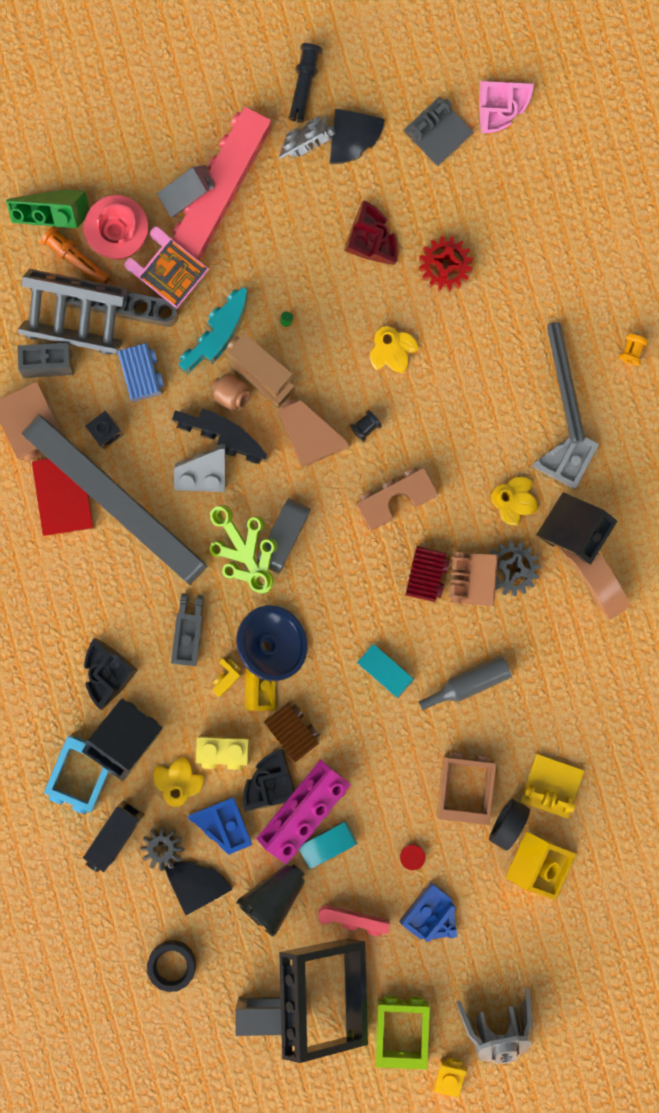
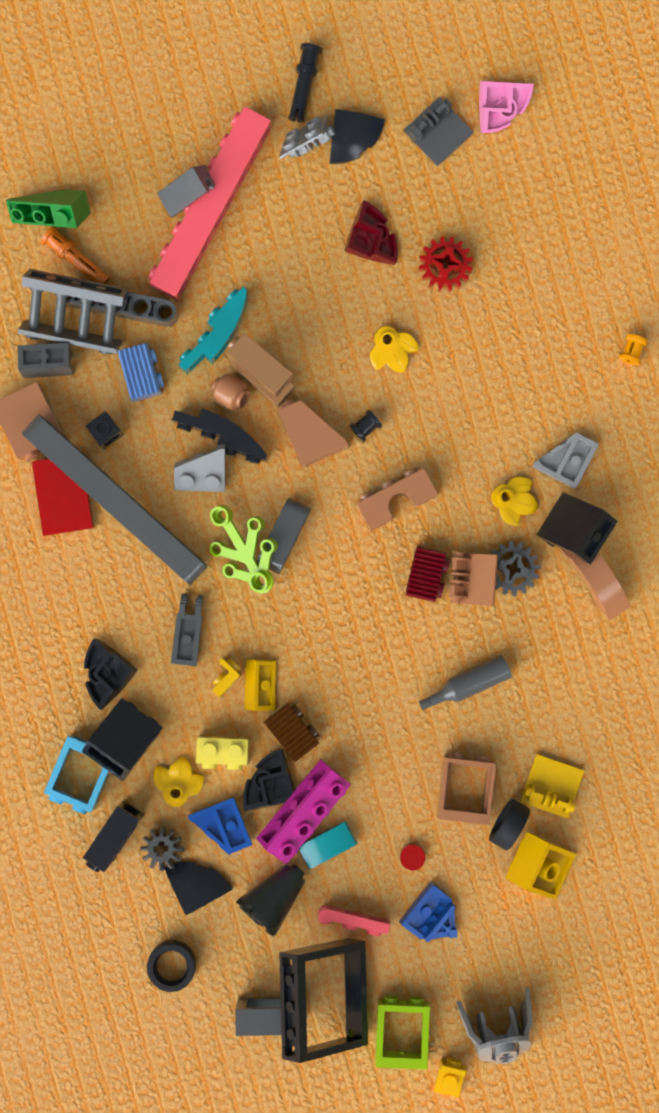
coral hat [83,195,148,260] -> none
flag [124,227,209,309] -> none
dark blue dish [236,605,308,681] -> none
green piece [280,312,293,327] -> none
teal slope [357,644,414,698] -> none
dark grey axle [547,322,585,443] -> none

